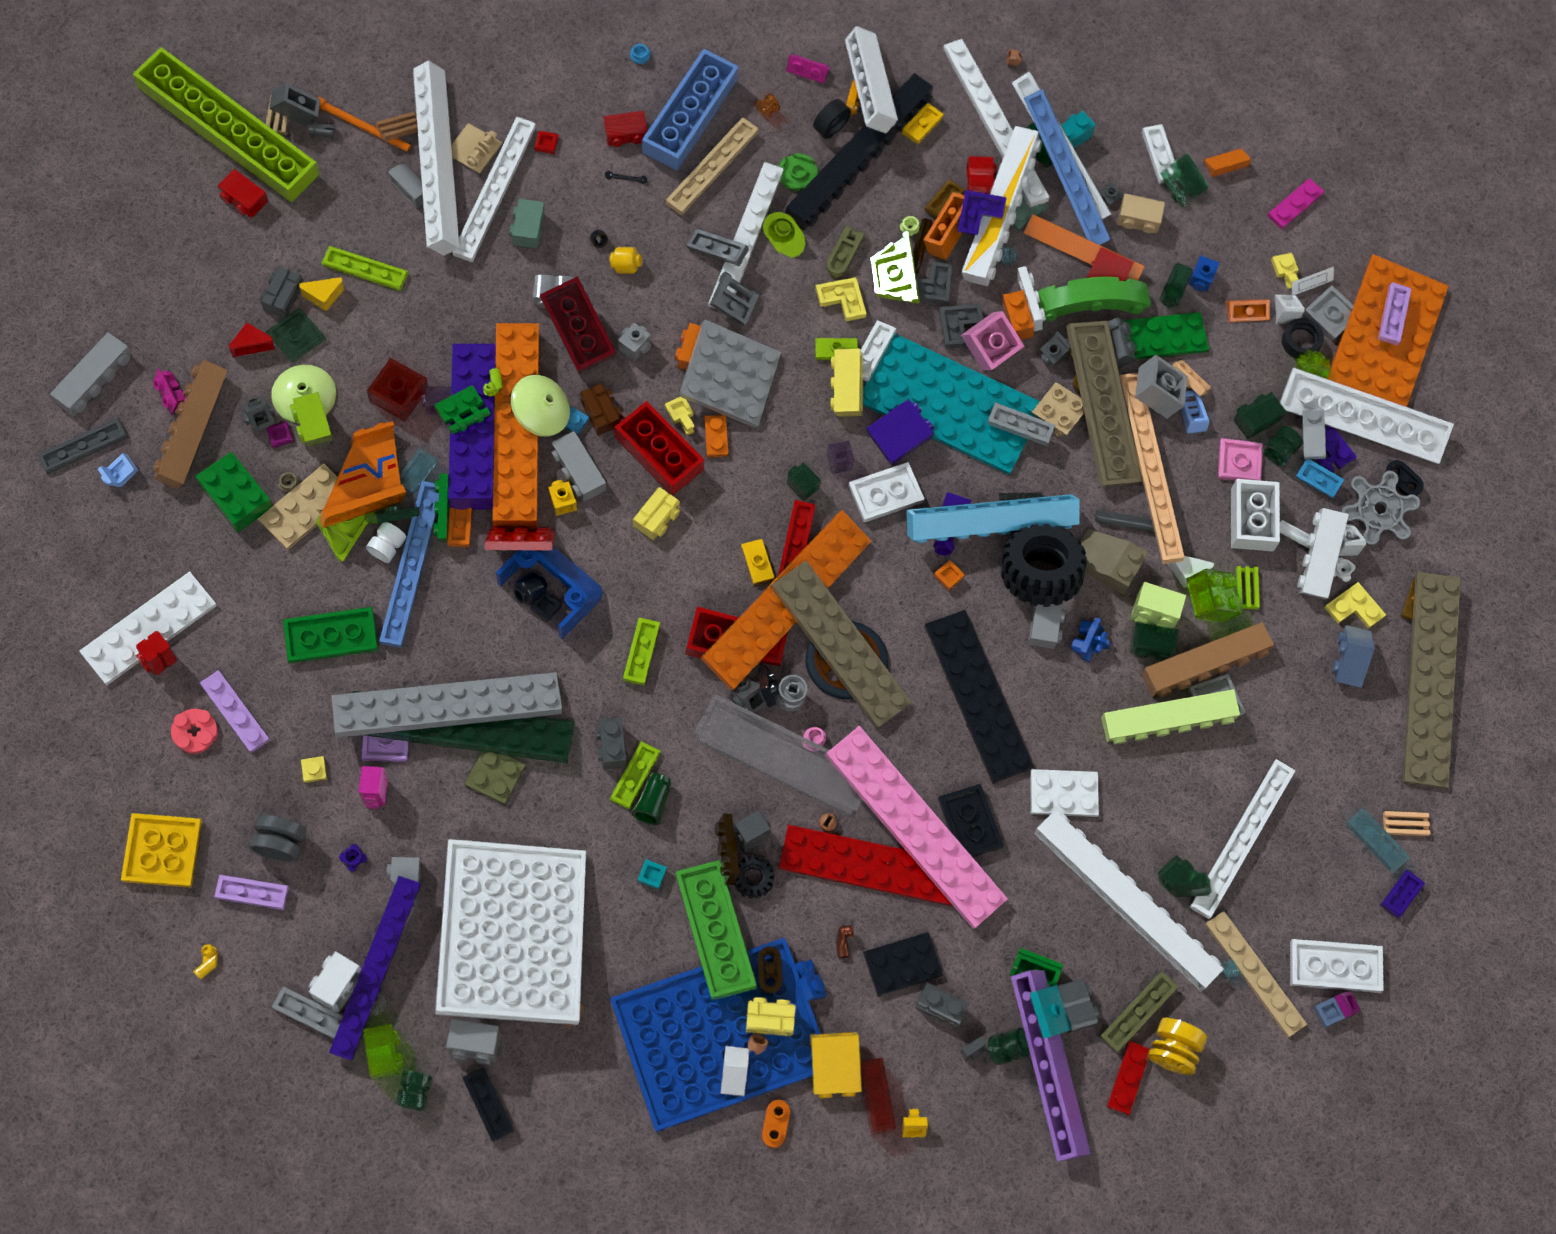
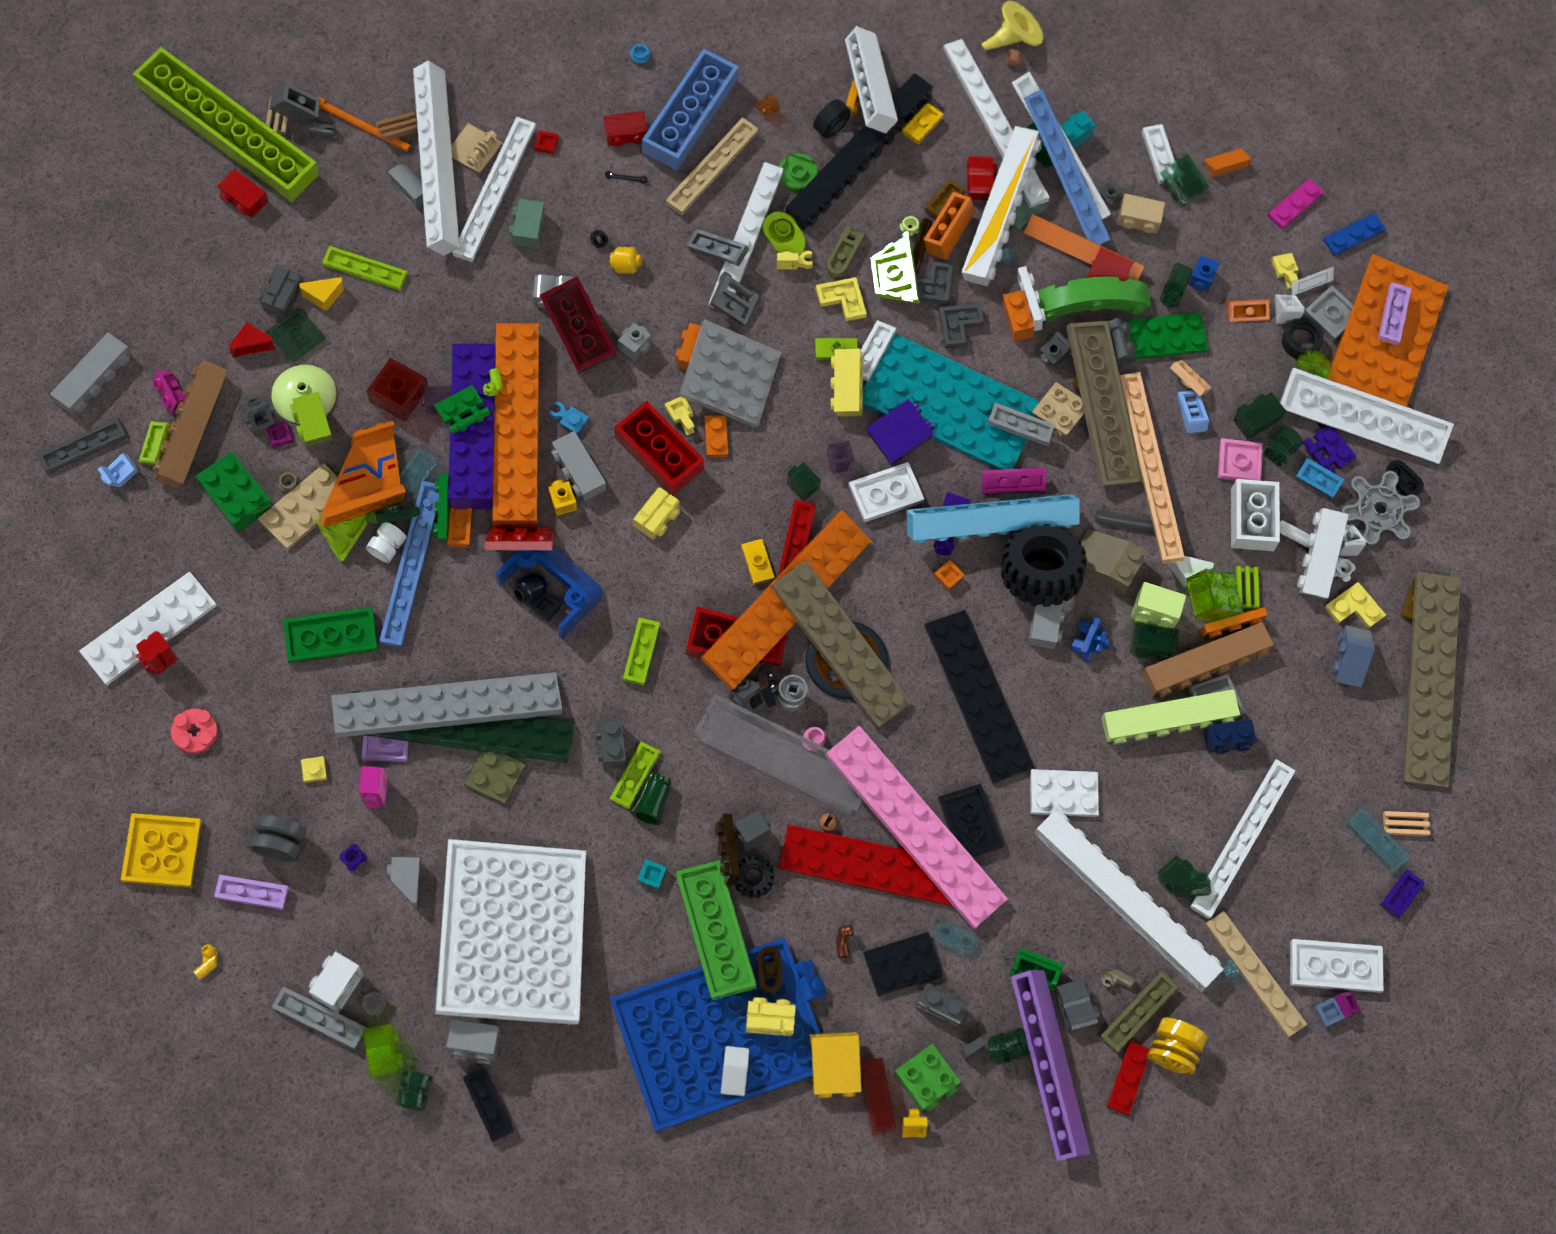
lavender plate [200,670,270,753] -> none
dark purple plate [329,876,421,1061] -> none
yellowish green dish [511,375,570,437] -> none
reddish brown brick [580,383,623,436] -> none
nougat hinge [748,1034,768,1055] -> none
orange plate [762,1100,790,1148] -> none
dark pink hinge [786,54,830,83] -> none
dark purple plate [958,190,1007,236] -> none
bright pink brick [961,311,1025,371] -> none
teal plate [1030,985,1071,1039] -> none
light grey brick [1135,355,1188,419] -> none
light grey slope [1302,410,1326,459] -> none
none -> lime plate [139,421,171,465]
none -> light yellow plate [776,251,813,269]
none -> bright green brick [893,1043,961,1112]
none -> clear light blue plate [933,922,977,955]
none -> dark pink plate [981,468,1046,494]
none -> light yellow piece [982,1,1043,50]
none -> dark tan arm [1100,969,1135,989]
none -> orange plate [1199,607,1268,639]
none -> dark blue brick [1203,720,1256,754]
none -> blue plate [1323,213,1386,256]

